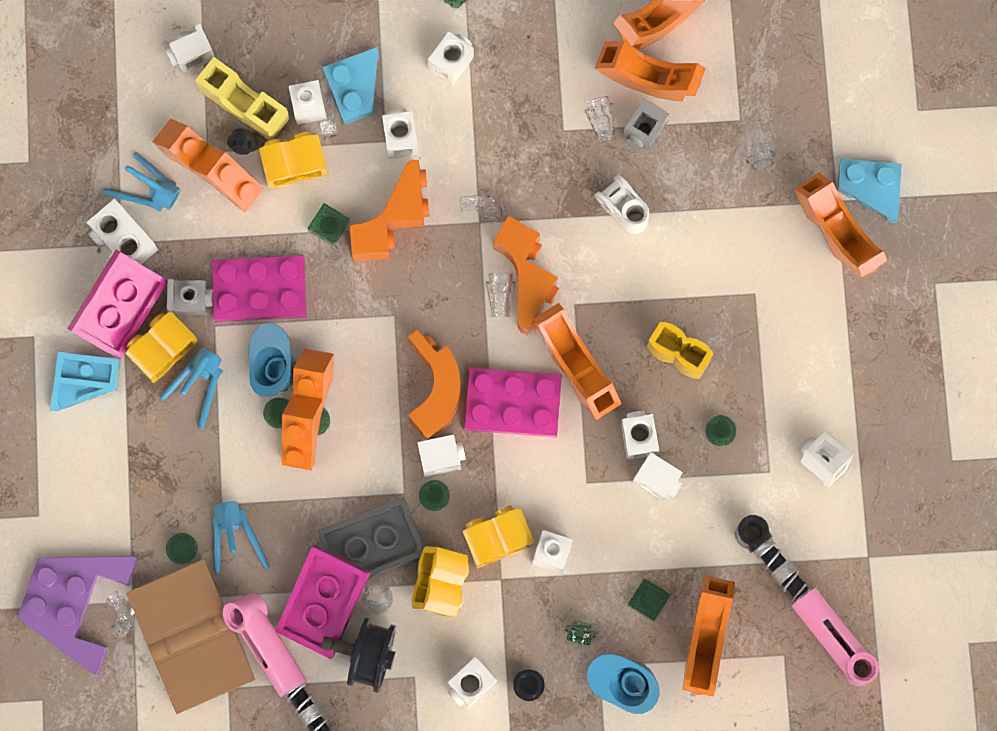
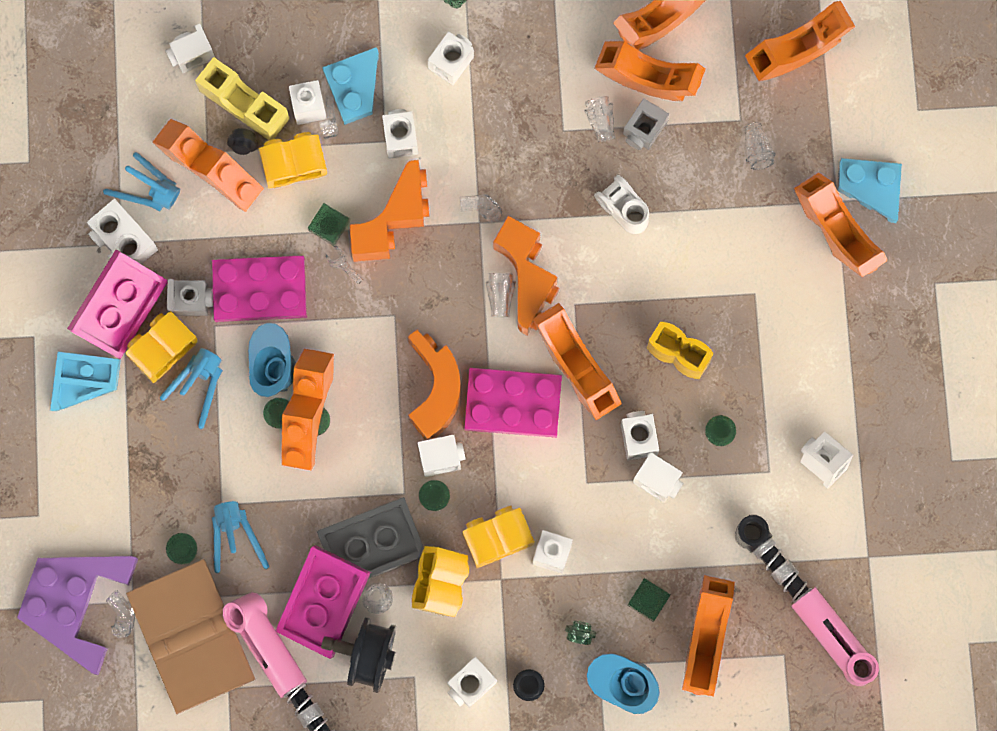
none -> orange arch [745,1,855,81]

